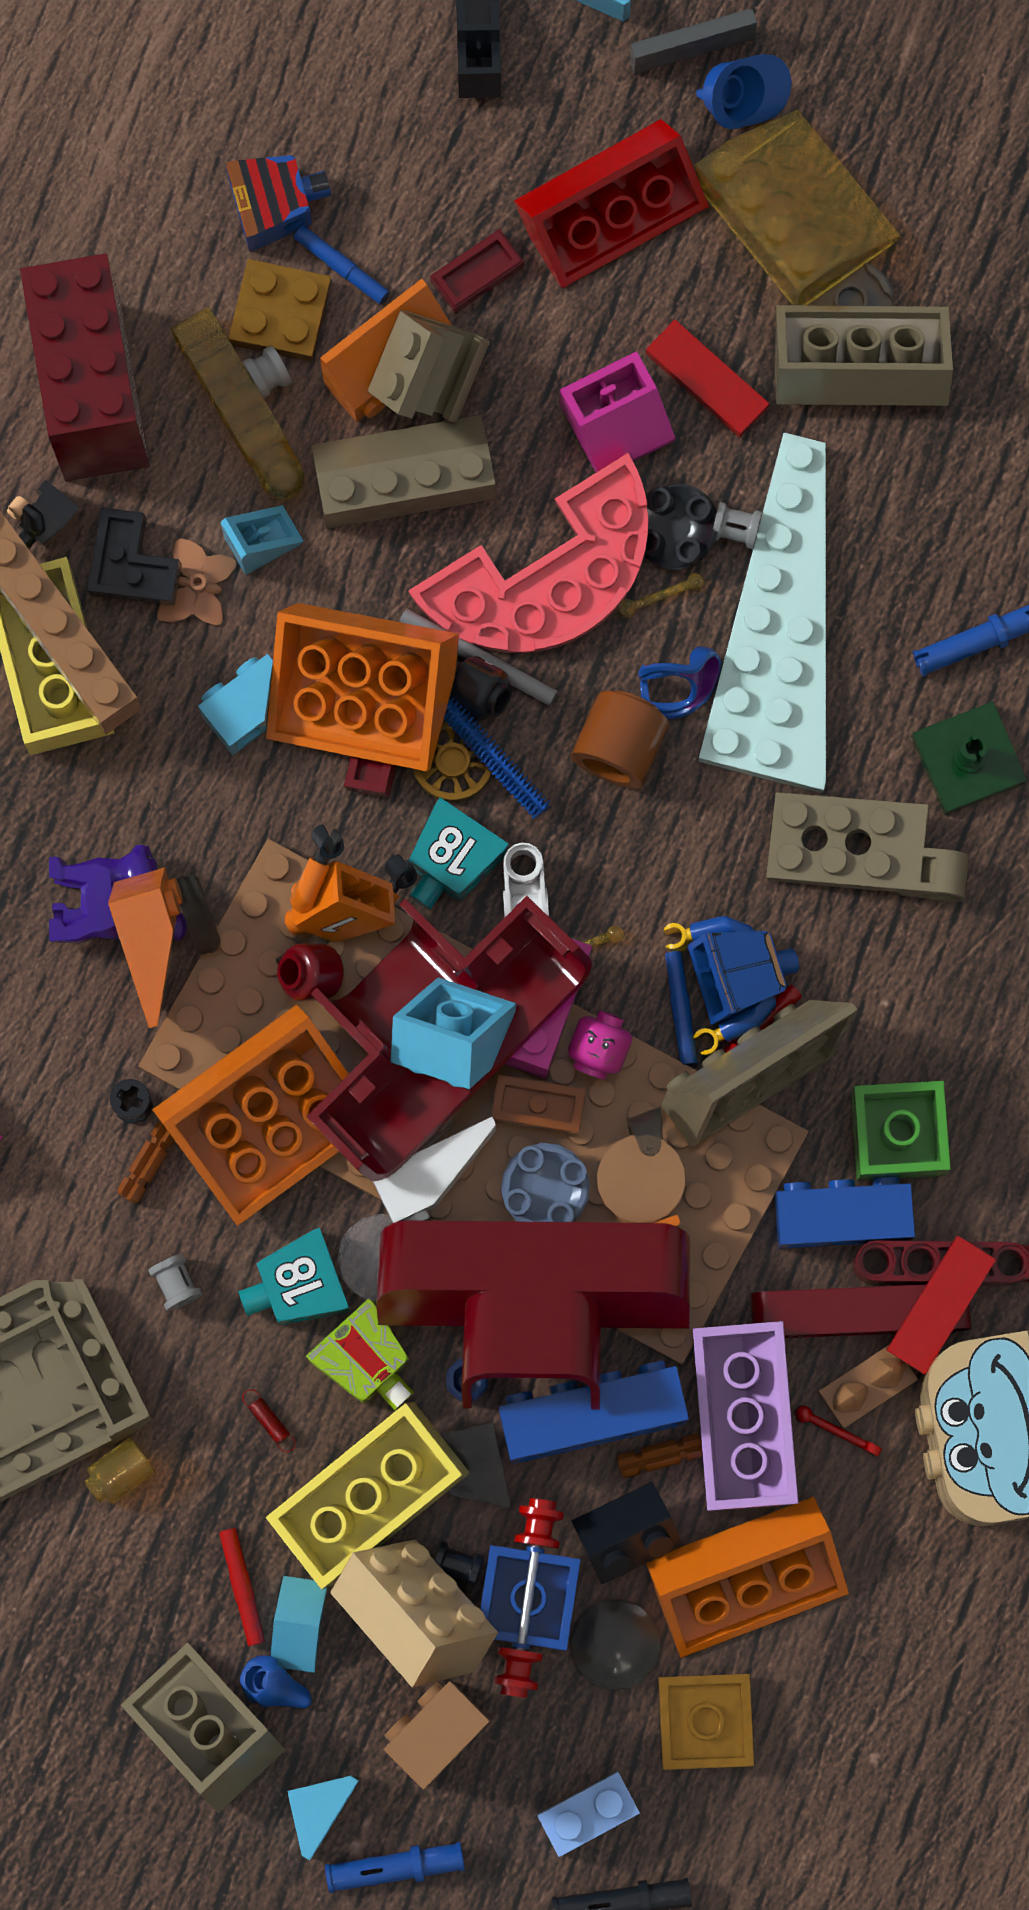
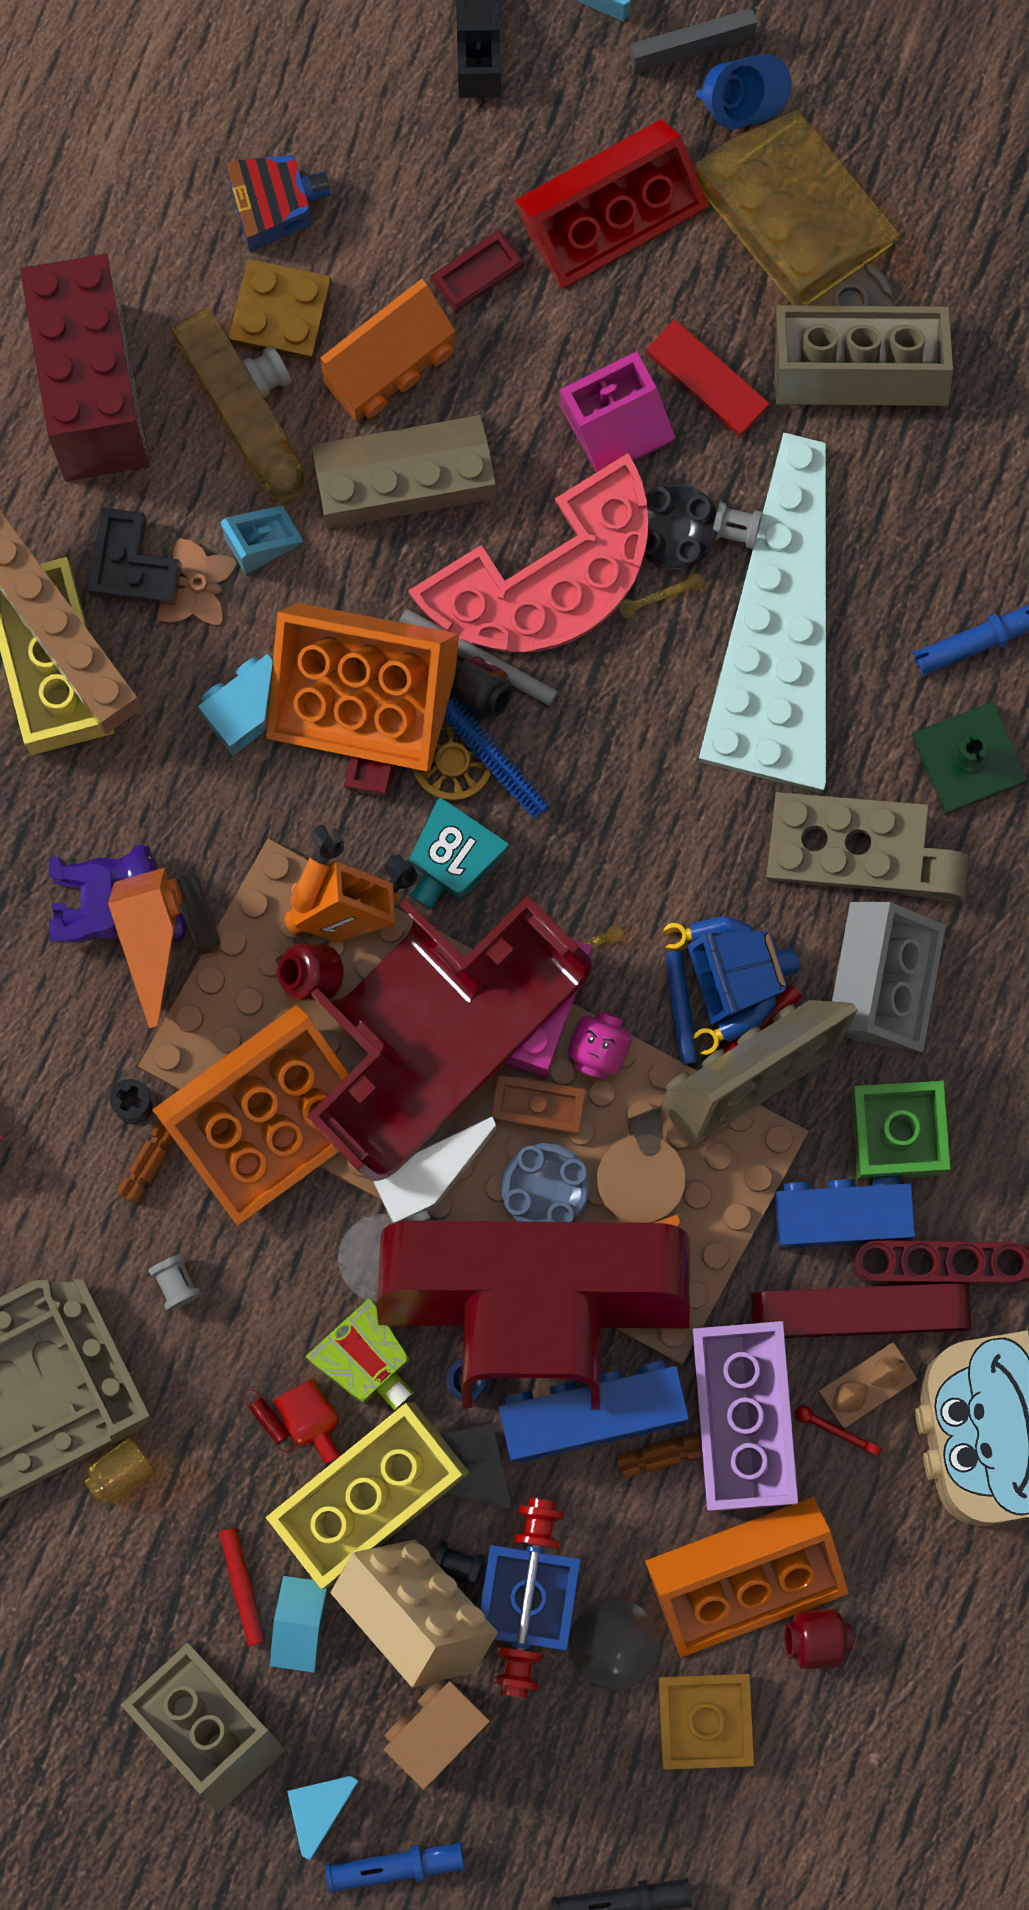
black piece [7,480,79,549] -> none
teal torso [238,1228,350,1325] -> none
blue animal [240,1655,312,1709] -> none
blue piece [293,225,390,305] -> none
dark tan piece [368,309,490,422] -> none
medium azure slope [391,977,516,1089] -> none
white piece [503,843,549,917] -> none
light blue brick [537,1771,640,1857] -> none
dark orange piece [570,691,669,789] -> none
black brick [571,1481,683,1585] -> none
blue piece [638,646,721,719] -> none
red tile [886,1236,996,1375] -> none
none -> red piece [273,1378,341,1465]
none -> dark red head [784,1609,854,1669]
none -> light grey slope [832,902,946,1053]

